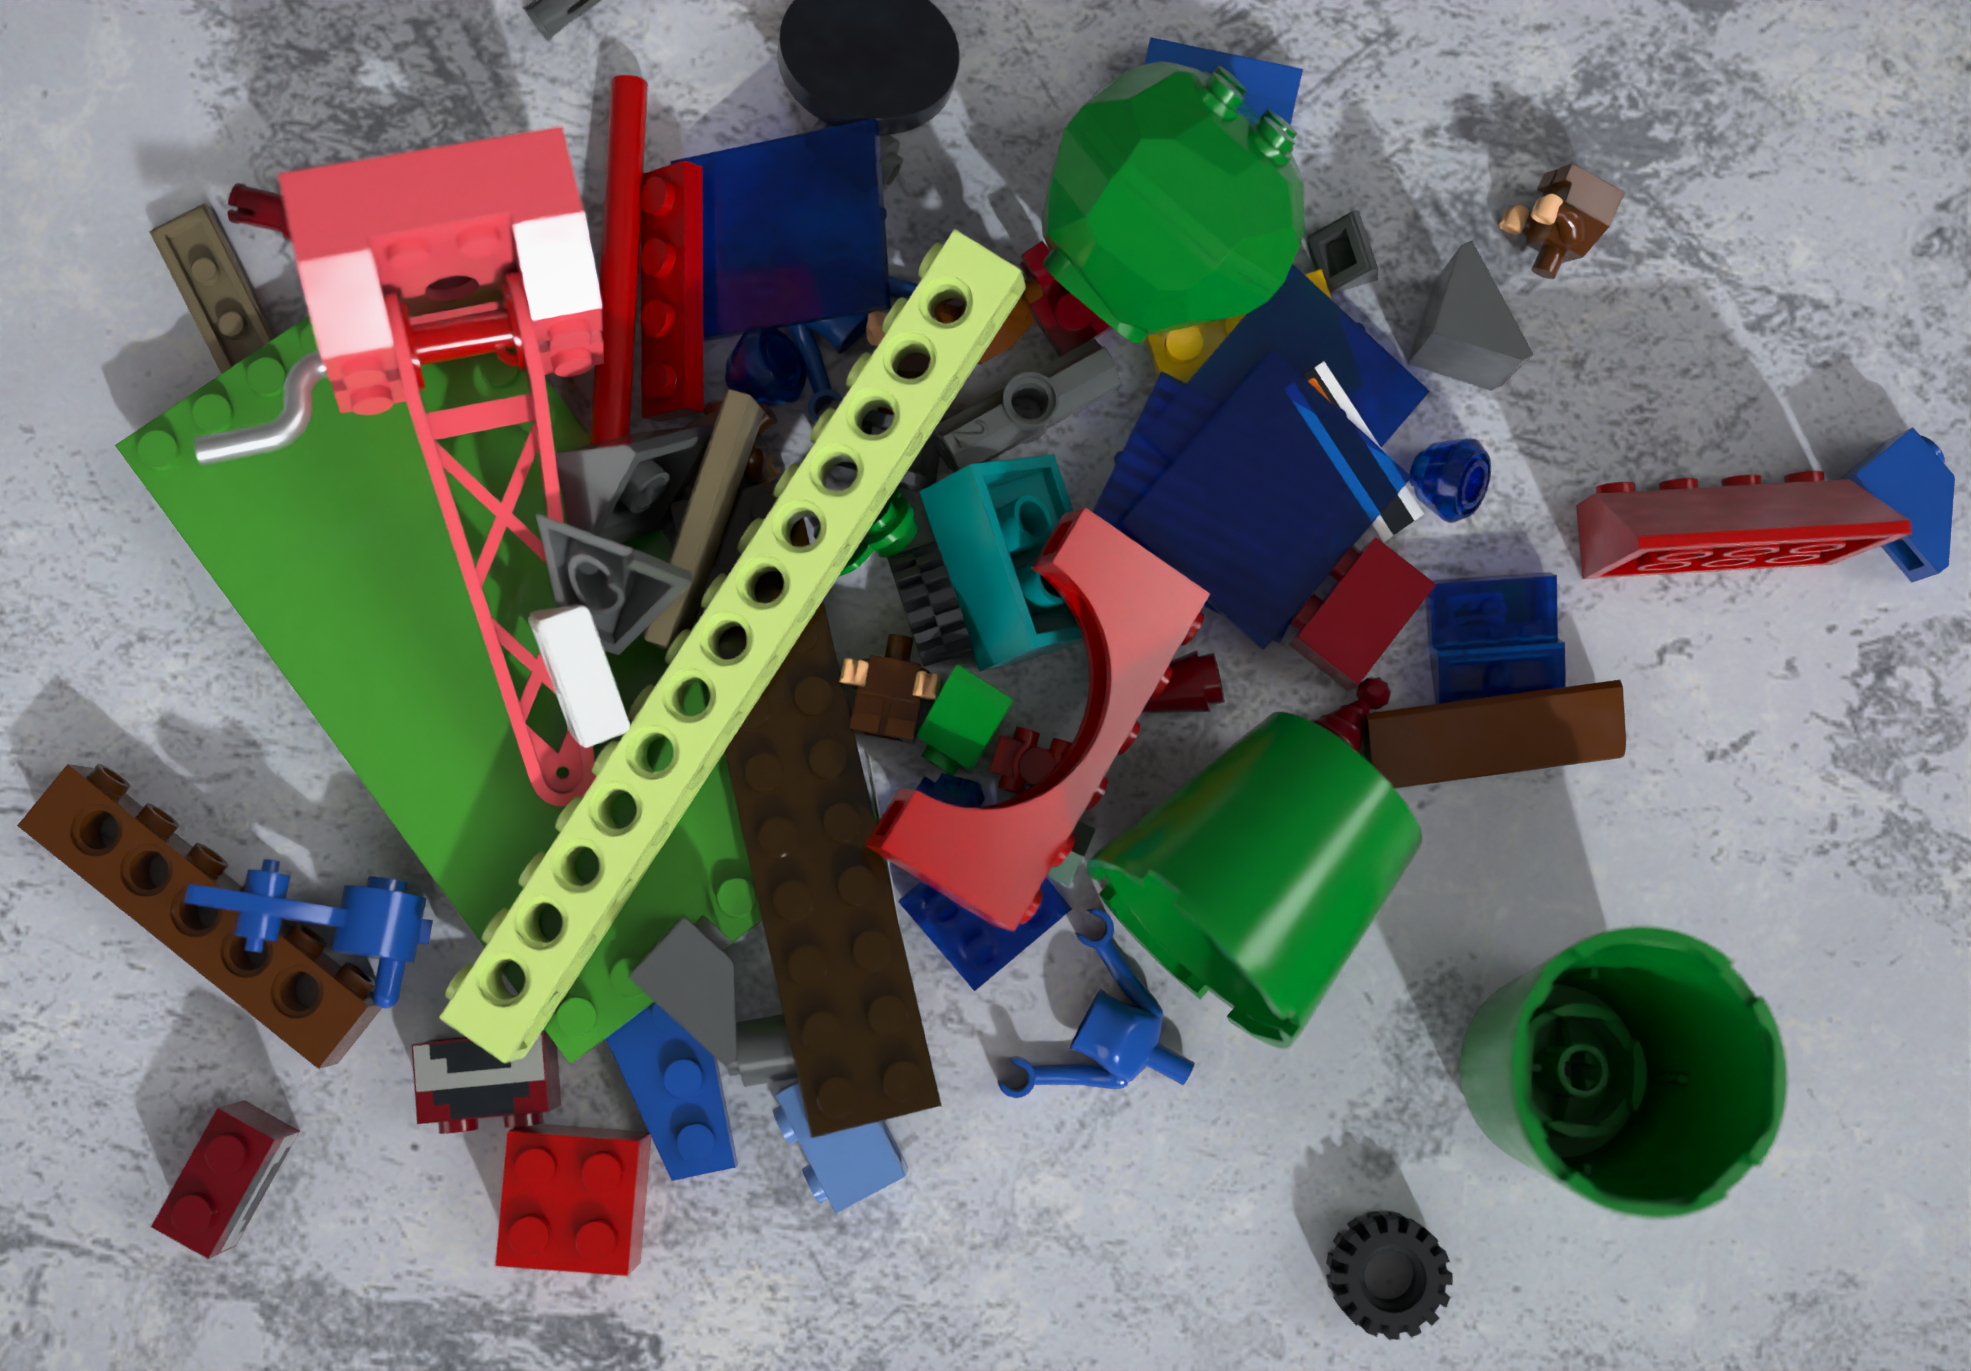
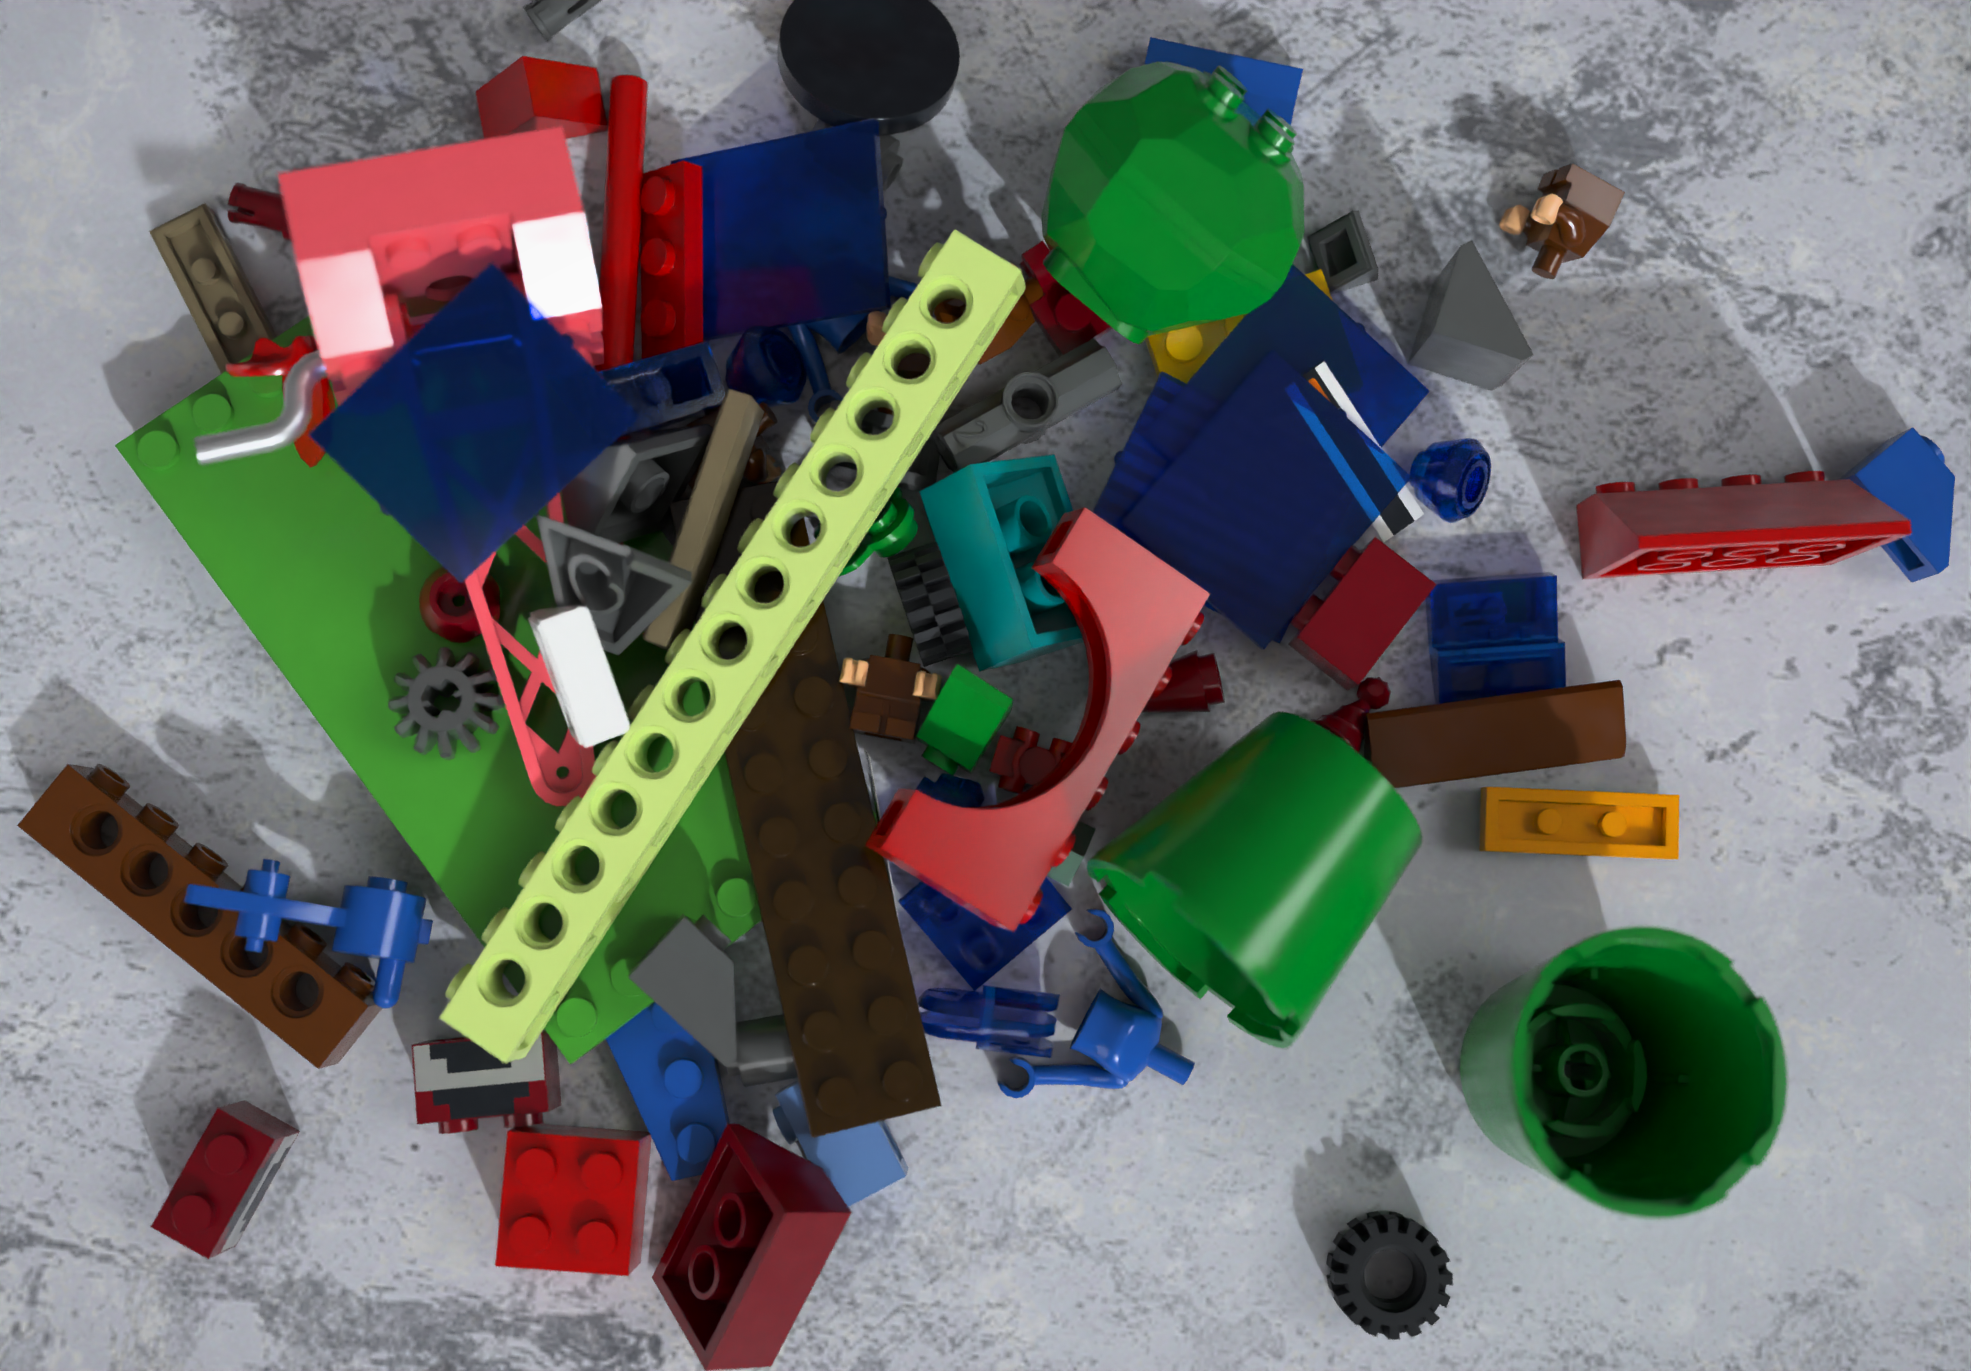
none -> red piece [225,336,335,468]
none -> clear blue piece [308,261,640,583]
none -> dark grey gear [388,647,505,760]
none -> dark red plate [419,562,500,643]
none -> red slope [475,56,608,139]
none -> clear blue slope [581,341,726,442]
none -> dark red slope [652,1123,852,1371]
none -> clear blue arm [918,985,1060,1058]
none -> light orange plate [1479,787,1679,860]

